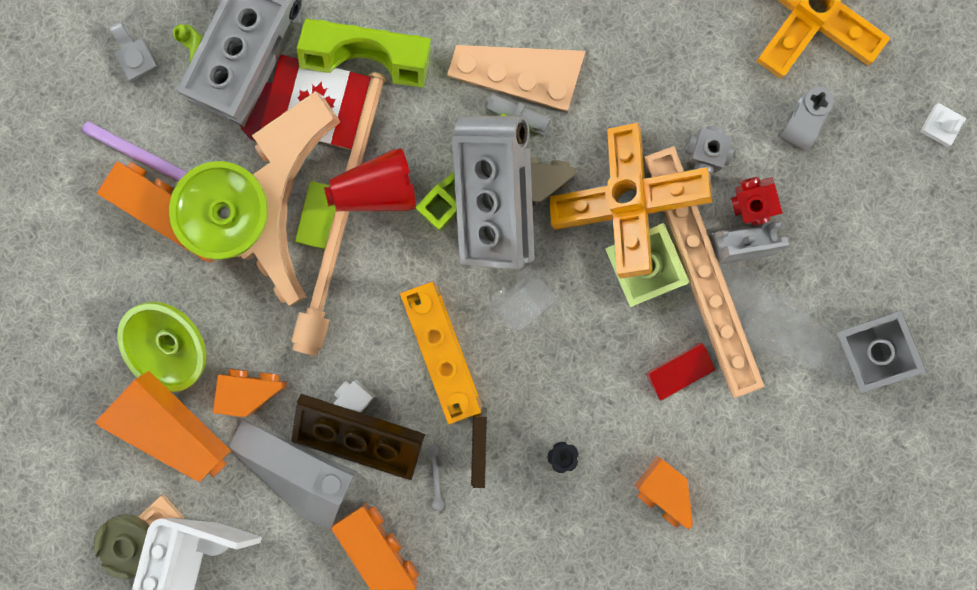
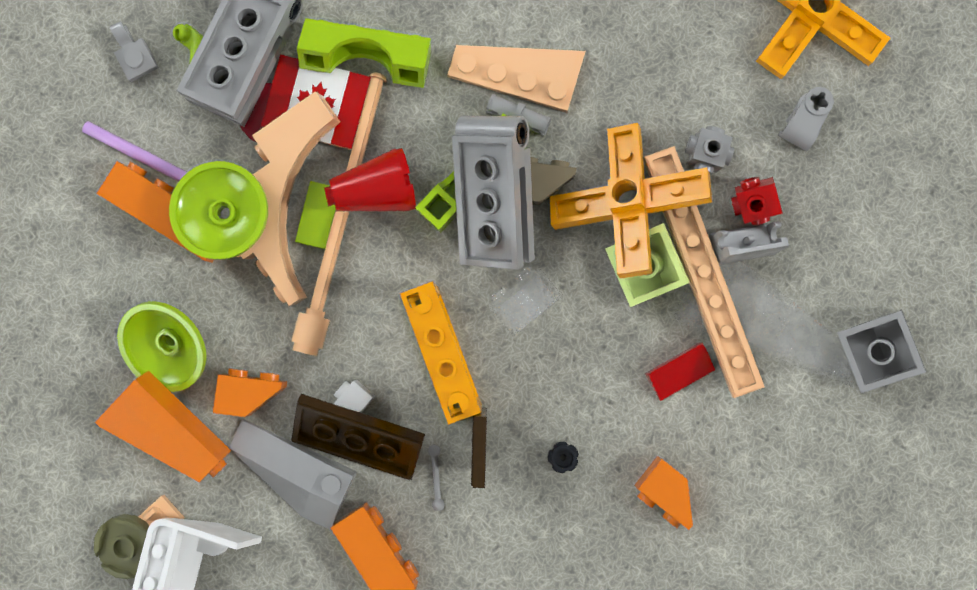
white tile [920,103,966,147] -> none

